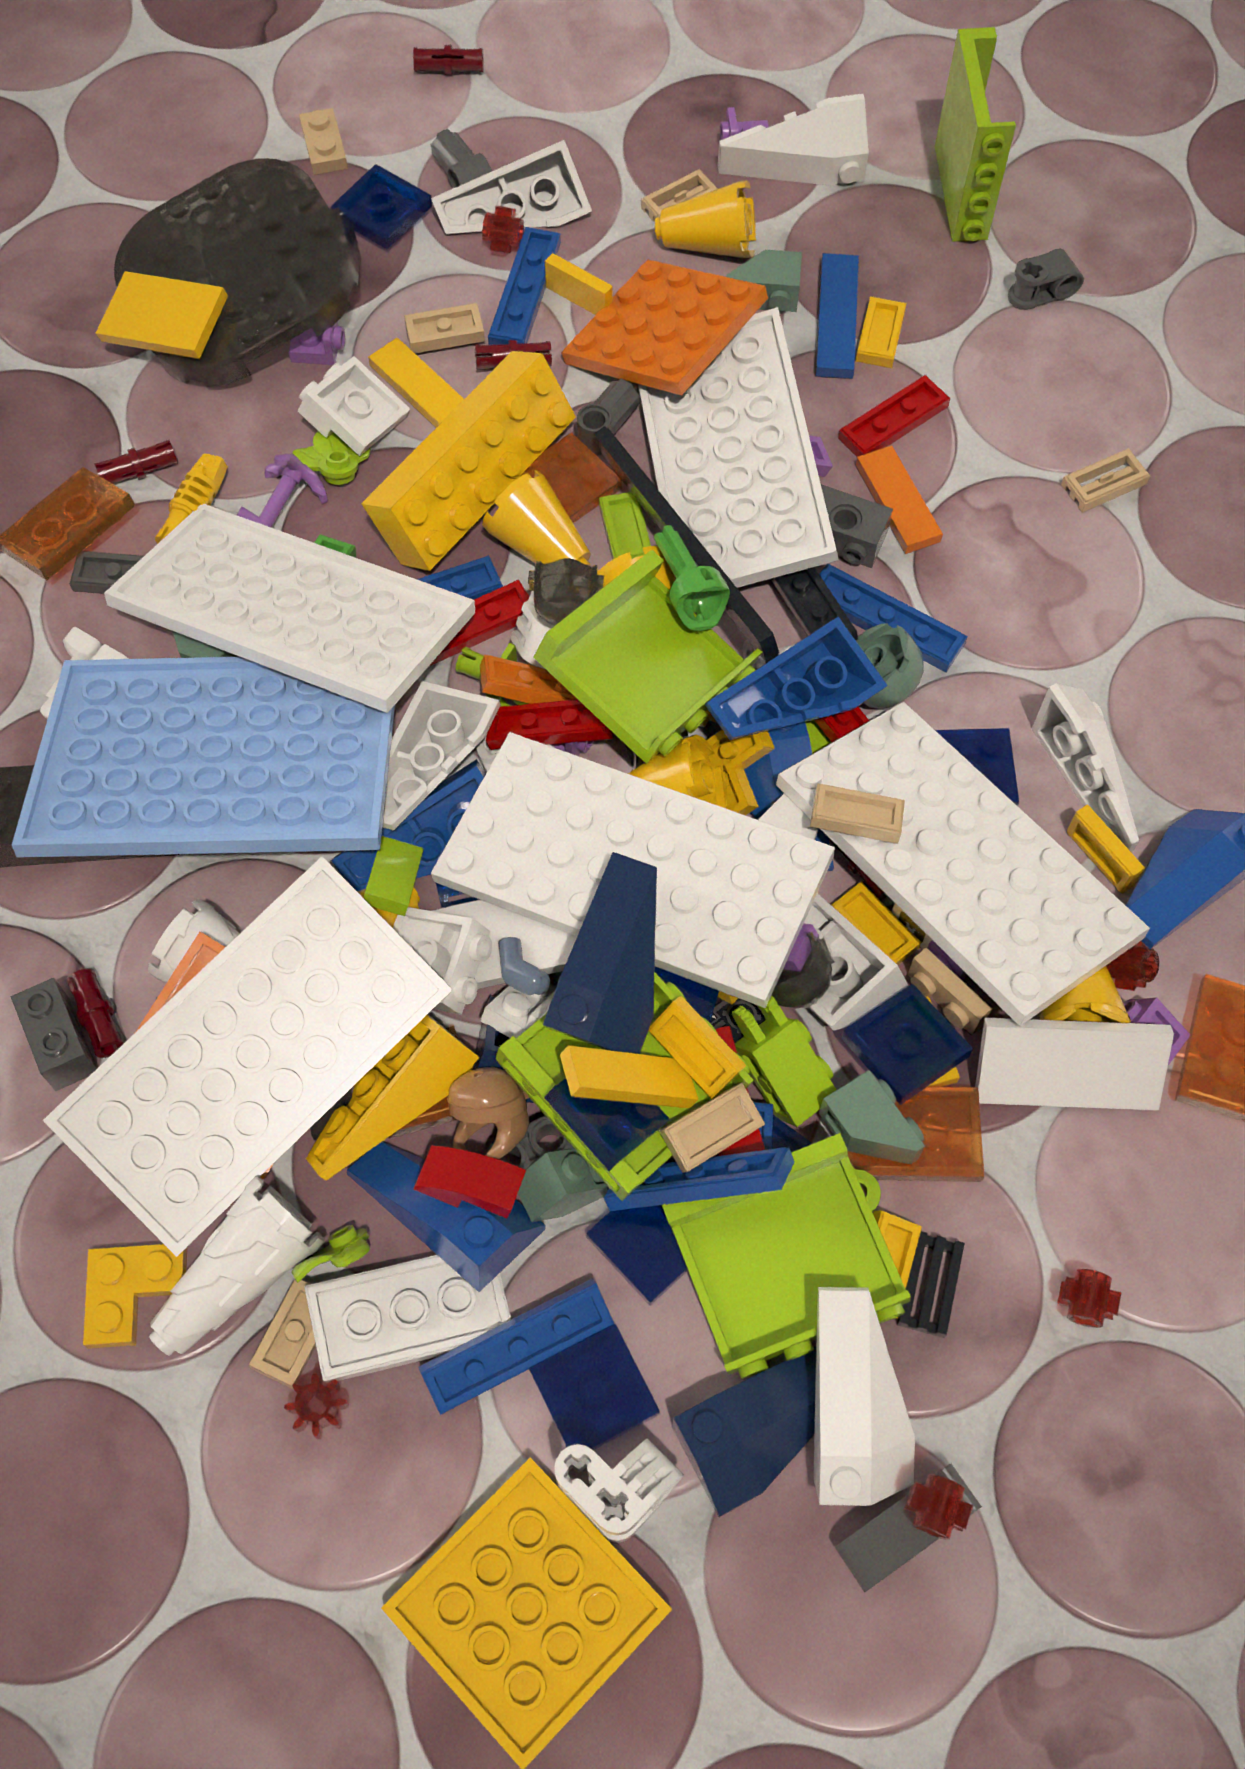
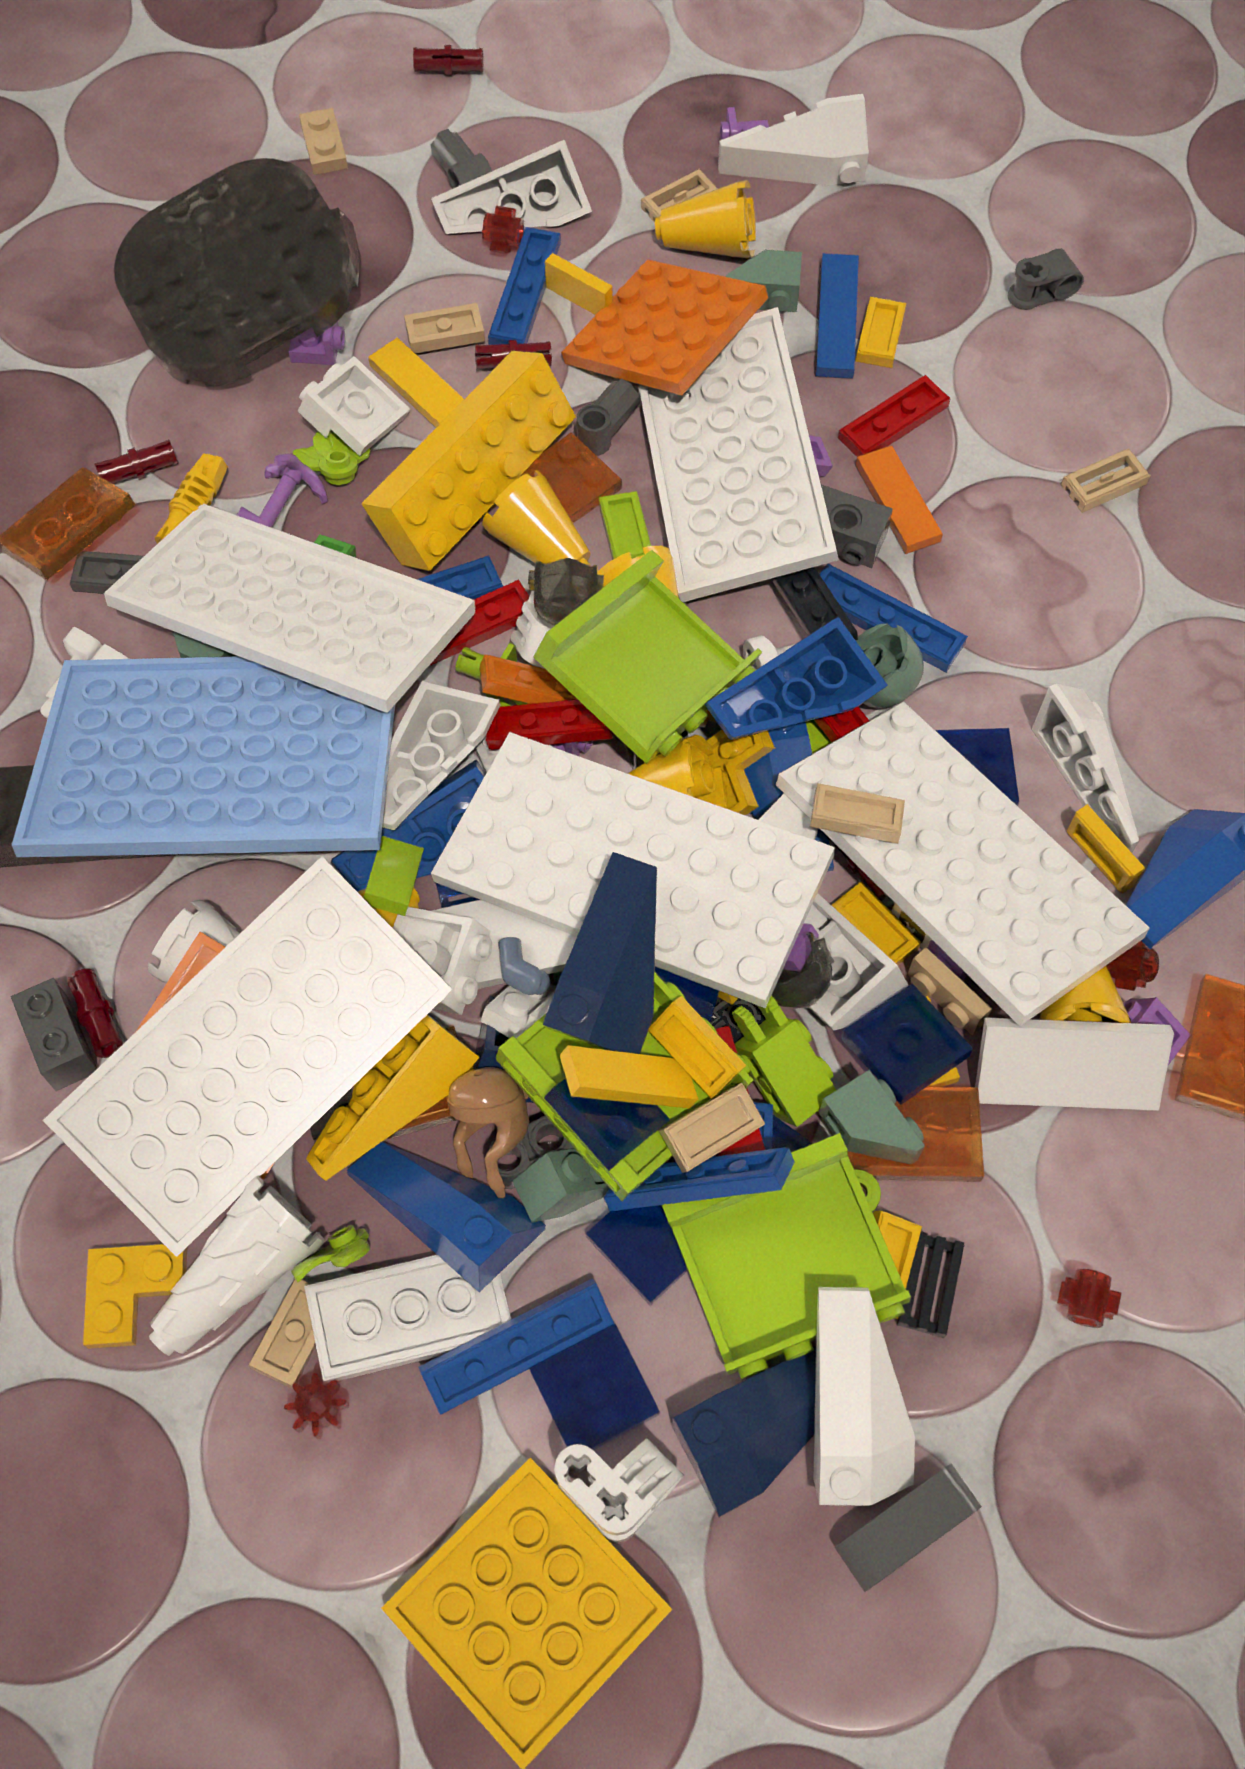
yellow tile [96,271,228,359] -> none
clear blue plate [330,164,433,250] -> none
red slope [413,1145,526,1219] -> none
black tile [594,426,780,663] -> none
bright green piece [654,525,730,631] -> none
clear red gear [905,1474,973,1540] -> none
lime panel [935,27,1016,242] -> none

